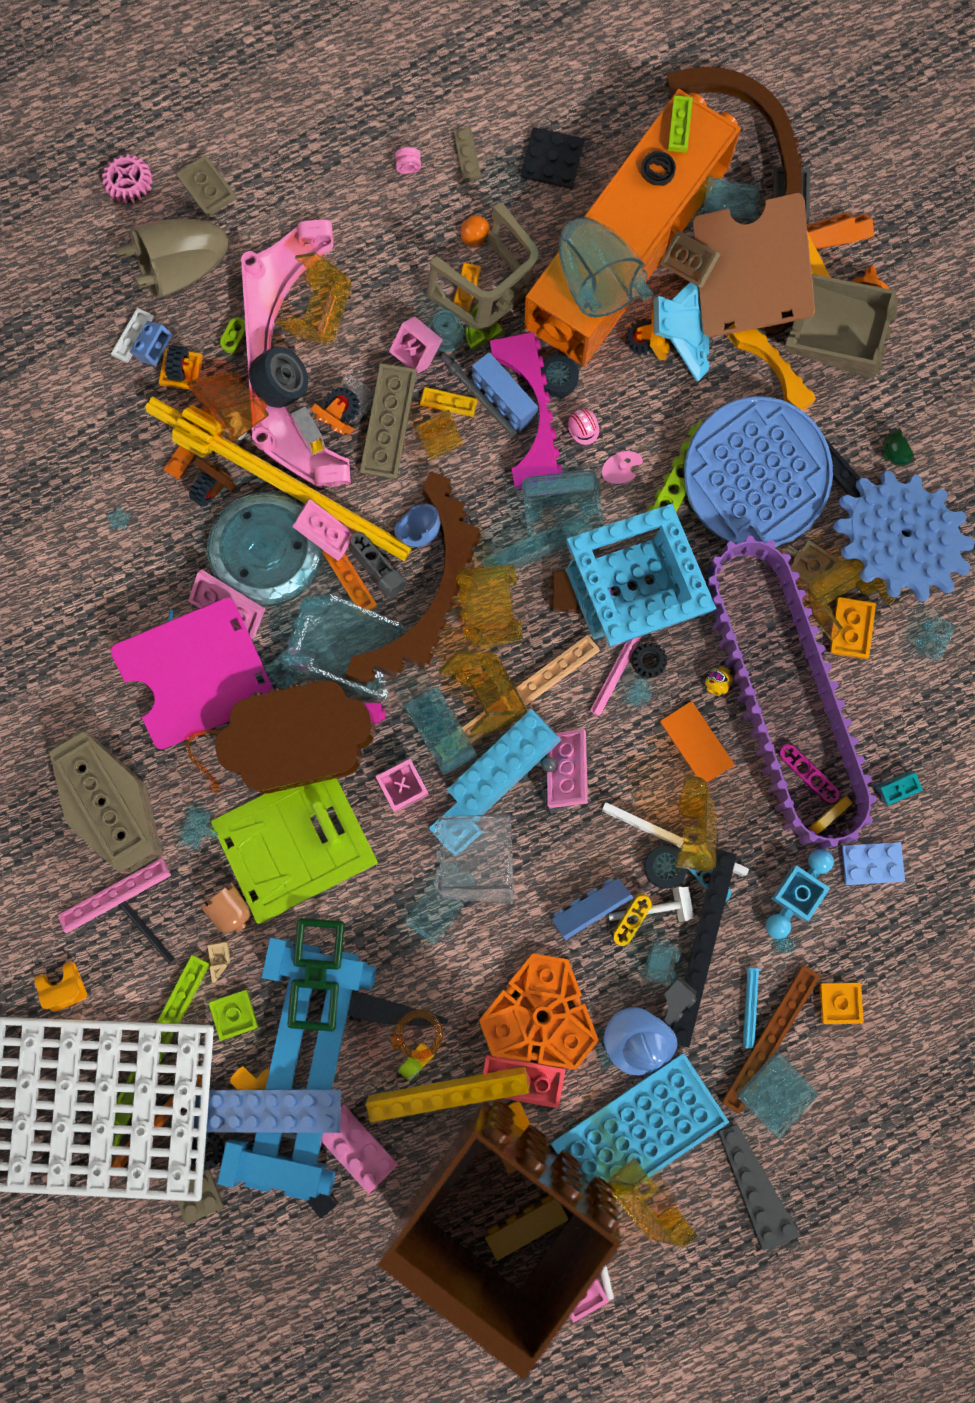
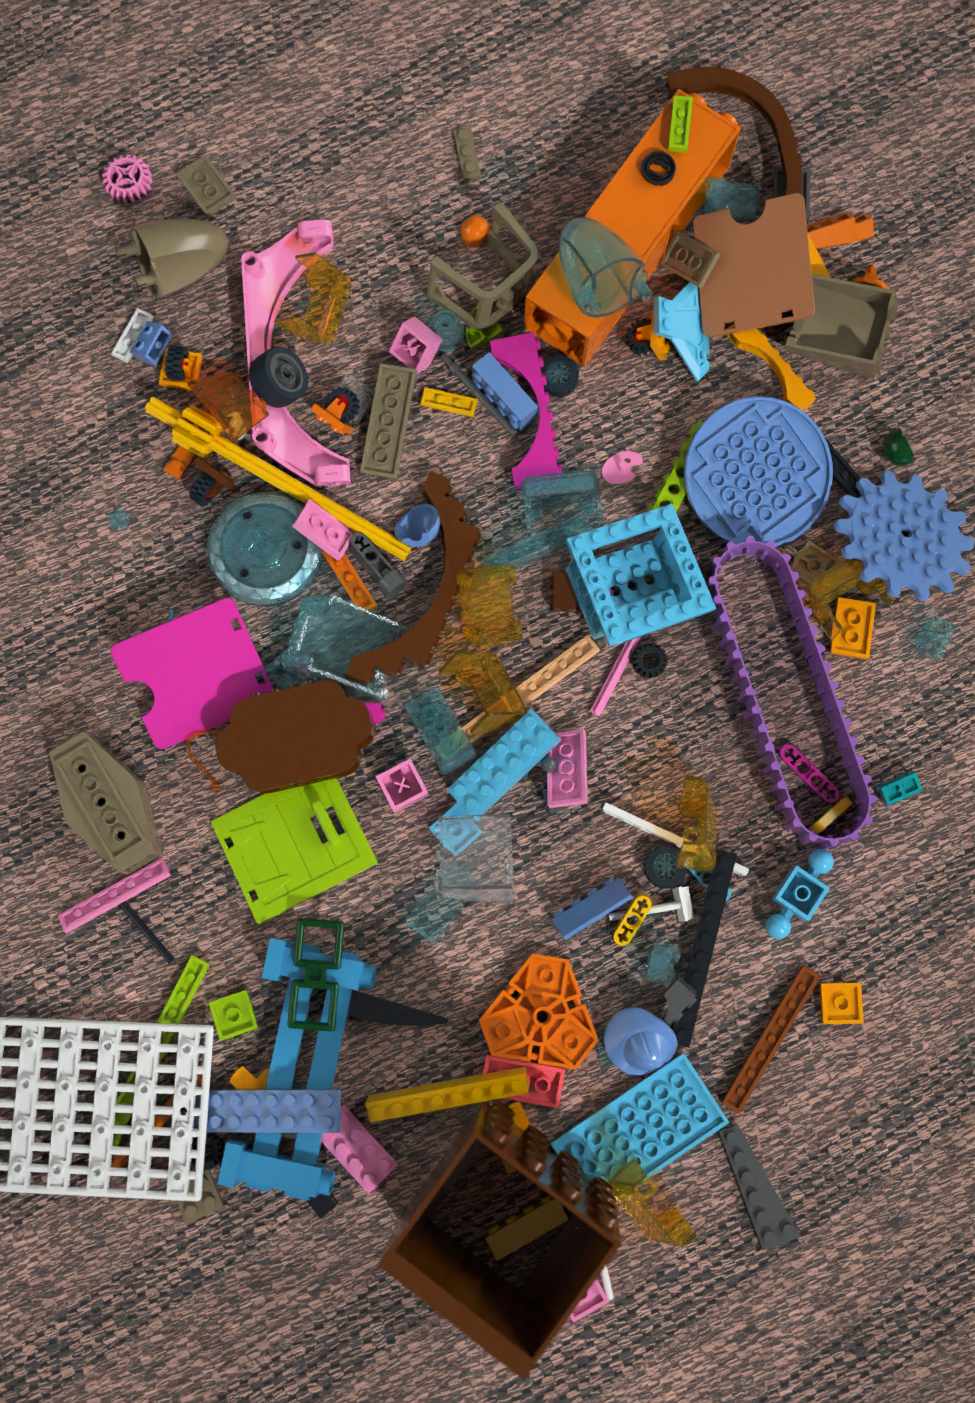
light orange piece [34,961,87,1012] -> none
clear light blue plate [178,806,218,850] -> none
bright pink plate [188,570,265,639] -> none
nougat cylinder [200,883,250,933] -> none
tan slope [207,940,231,983] -> none
lime plate [220,317,246,353] -> none
flat silver piece [291,407,326,456] -> none
clear orange piece [390,1010,443,1059] -> none
bright pink wheel [395,147,421,174] -> none
lime leg [398,1042,435,1082] -> none
clear yellow brick [415,410,464,460] -> none
light orange tile [450,262,481,314] -> none
black plate [520,127,585,190] -> none
bright pink helmet [568,409,599,445] -> none
clear light blue brick [623,678,653,709] -> none
orange tile [660,701,735,786] -> none
yellow head [705,666,733,696] -> none
clear light blue plate [736,1052,819,1139] -> none
medium azure axle [743,967,761,1048] -> none
clear light blue plate [774,936,796,953] -> none
light blue plate [841,842,905,885] -> none

